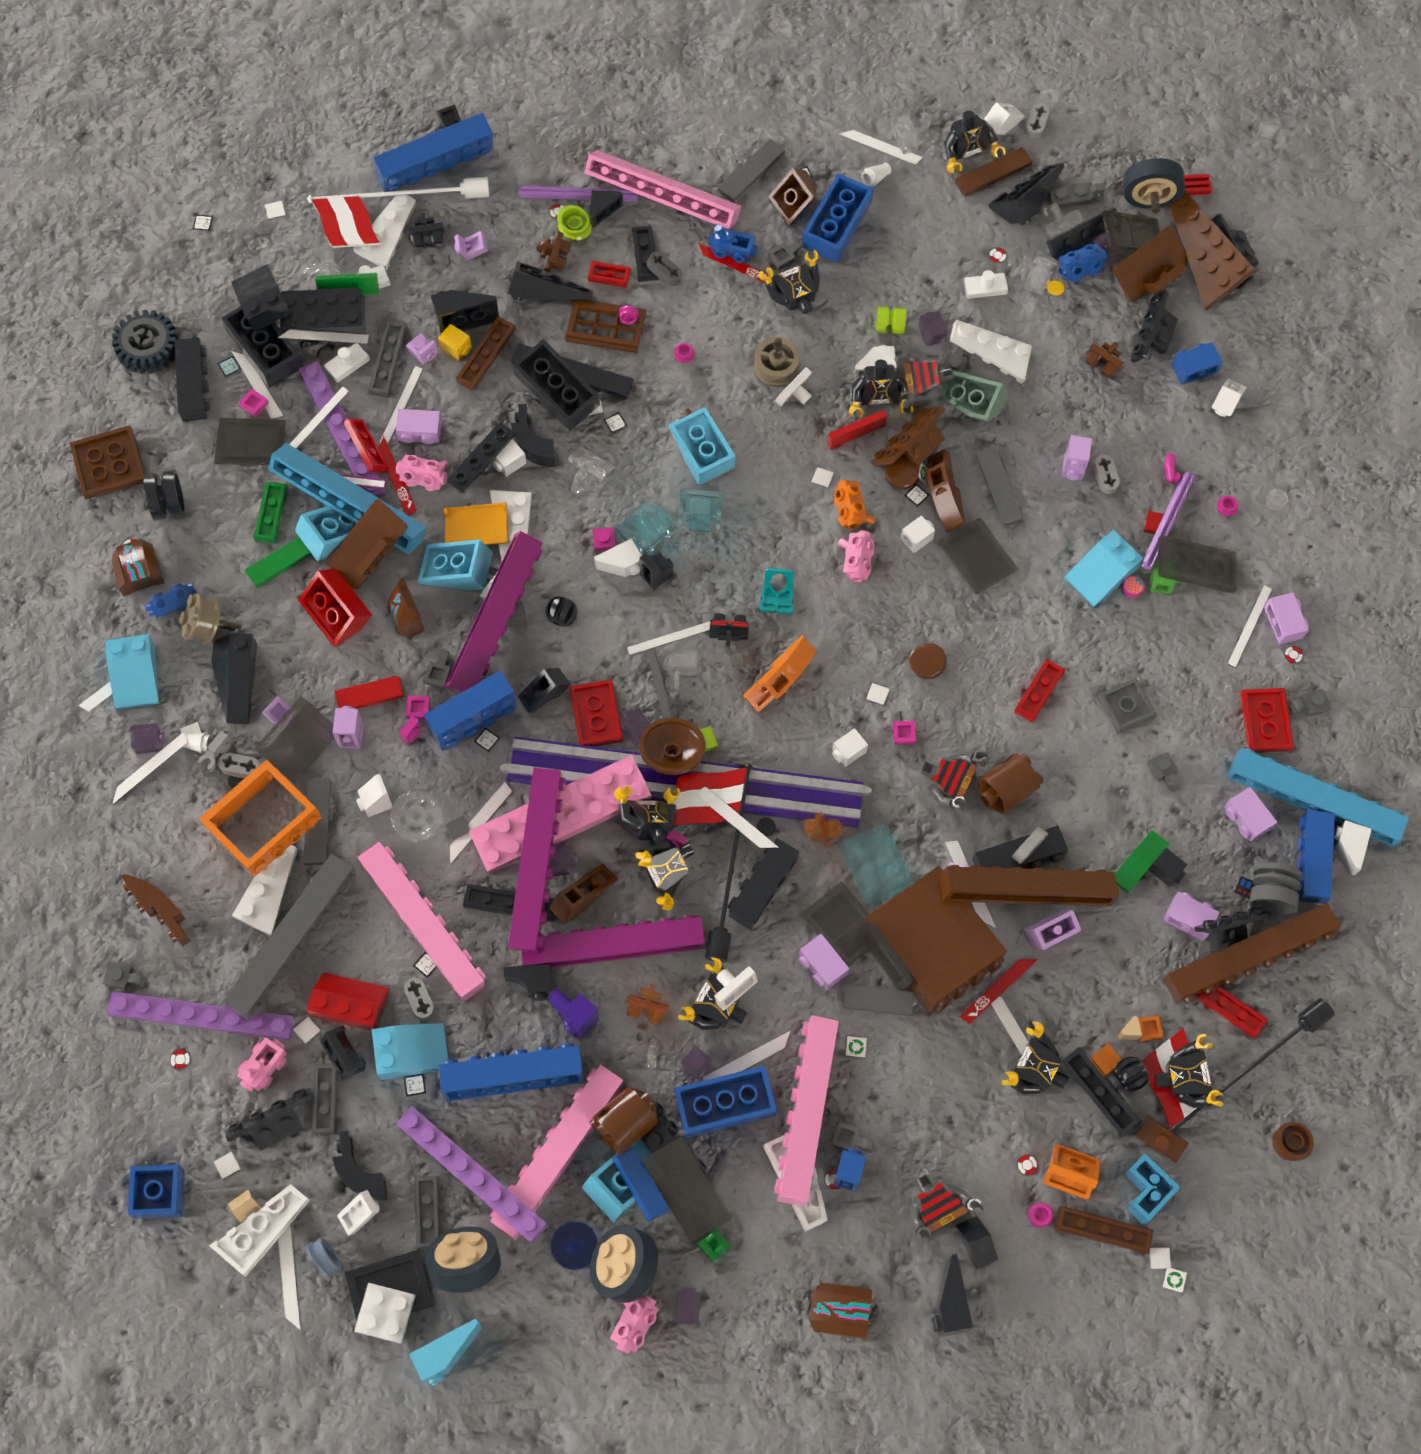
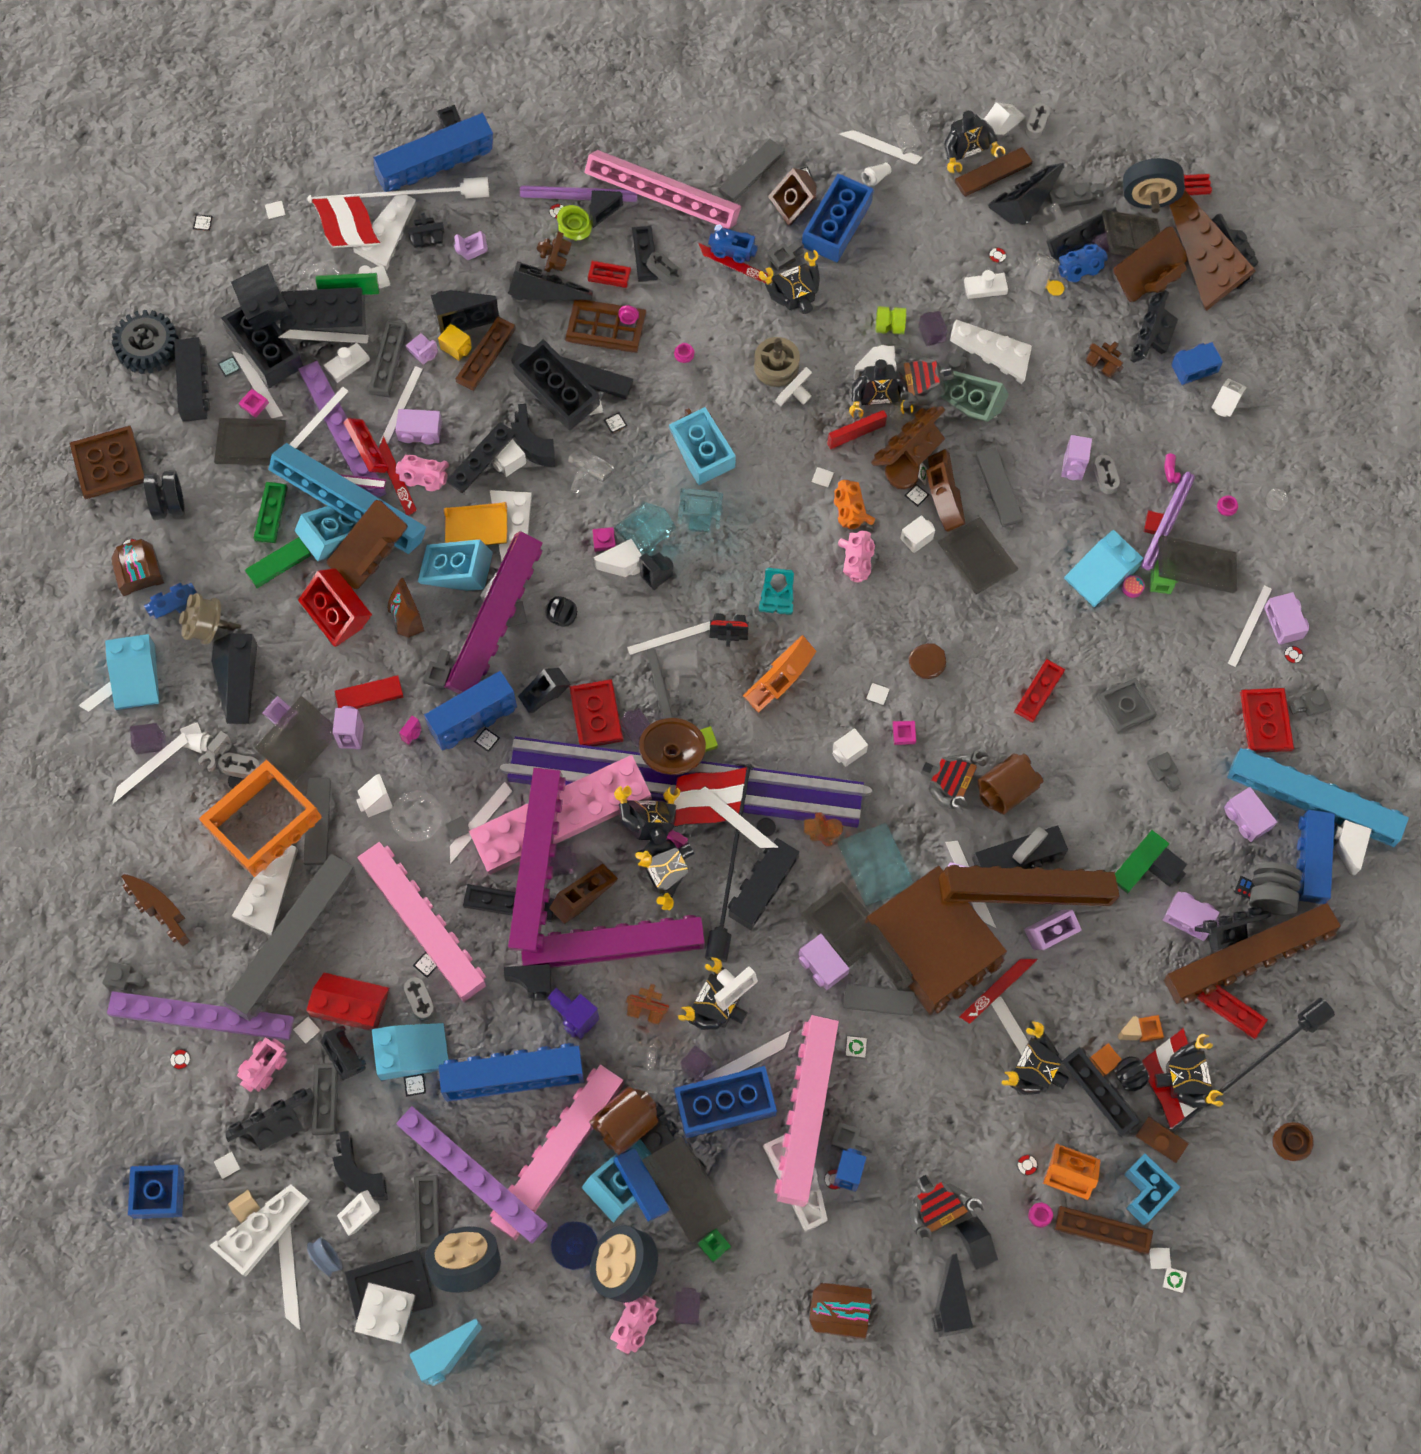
dark pink plate [406,696,430,720] -> none

